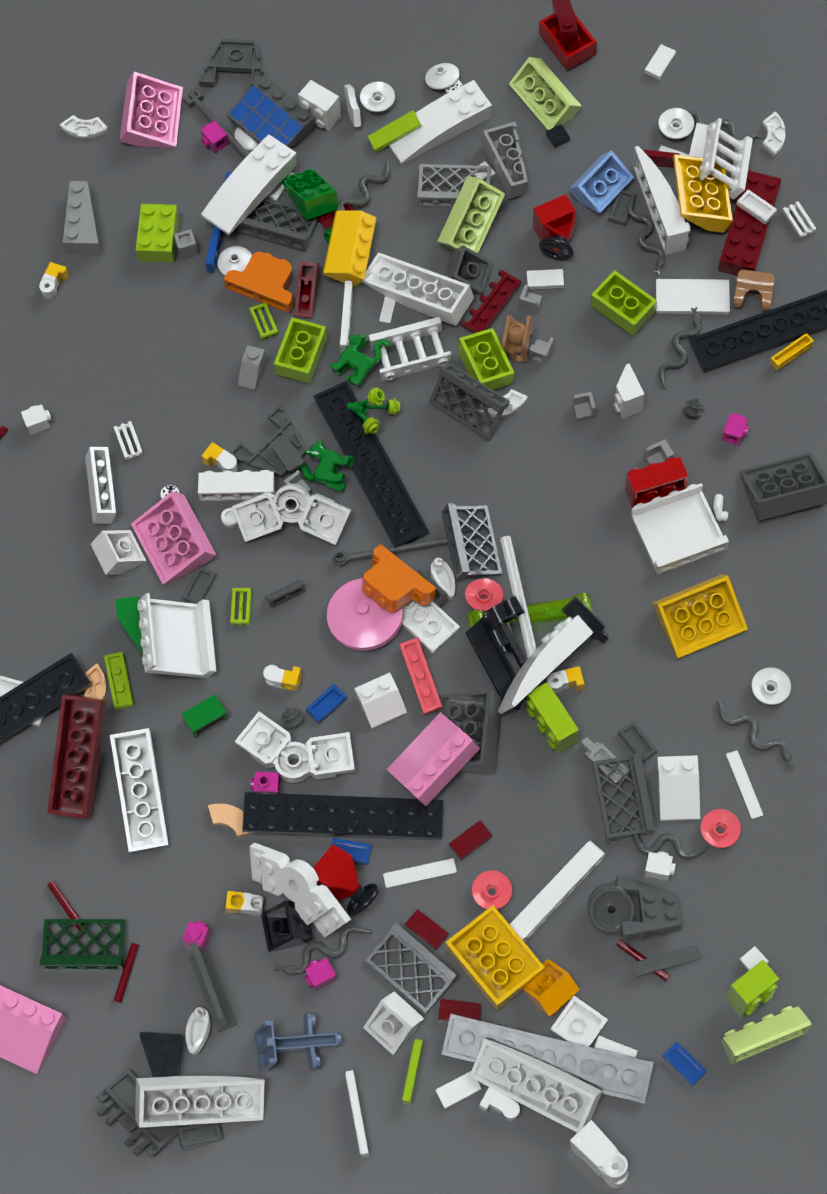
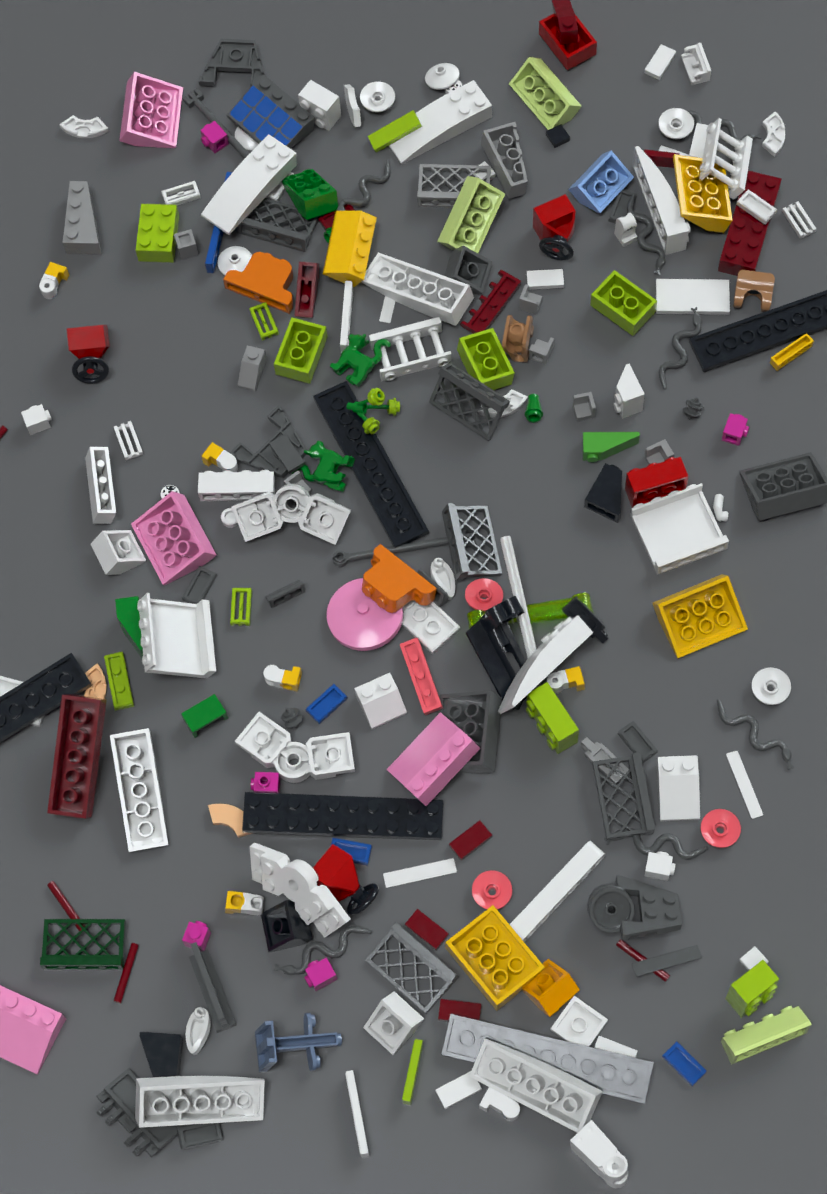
none -> red piece [66,325,110,384]
none -> white tile [161,181,201,206]
none -> green cone [524,394,543,422]
none -> bright green slope [583,432,640,462]
none -> black slope [584,463,622,523]
none -> white leg [614,213,638,247]
none -> white hinge [681,43,711,85]

